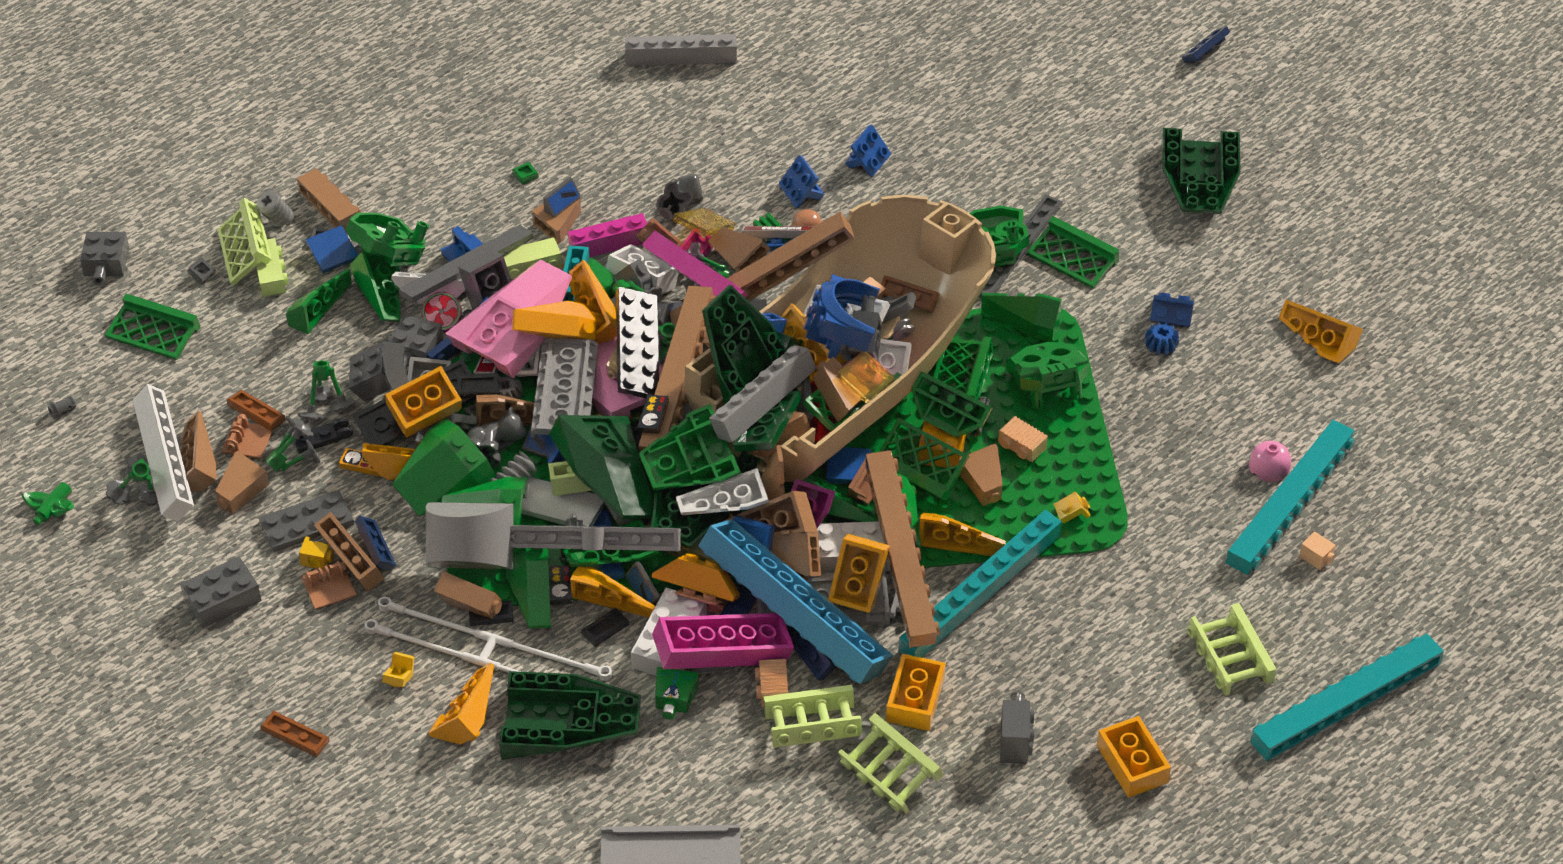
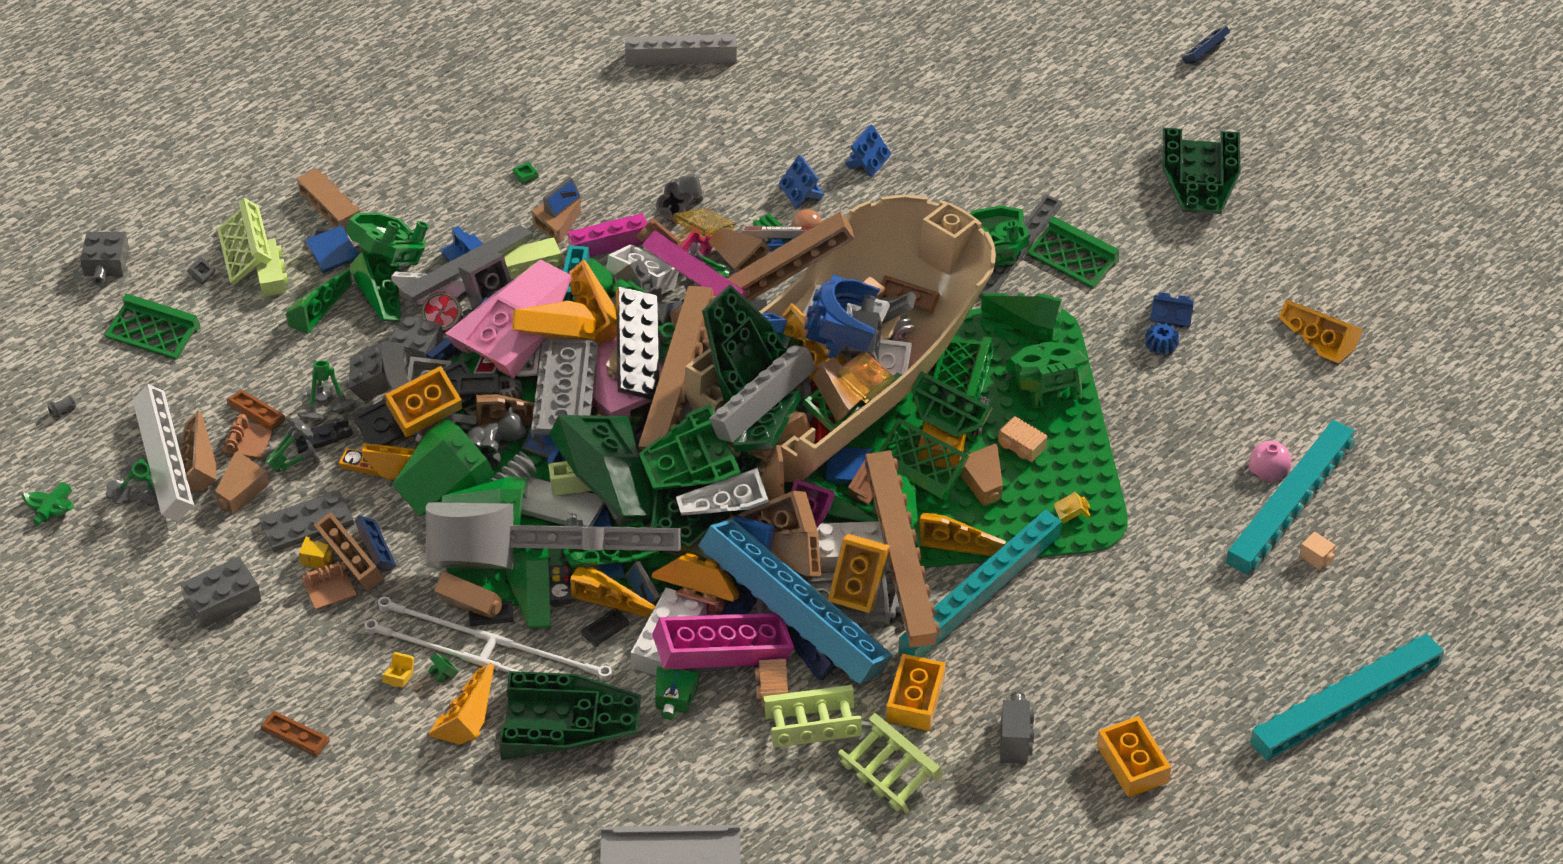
light grey piece [257,190,294,227] -> none
tile [638,394,669,434] -> none
yellowish green fence [1187,603,1277,696] -> none
none -> green tile [428,652,459,682]

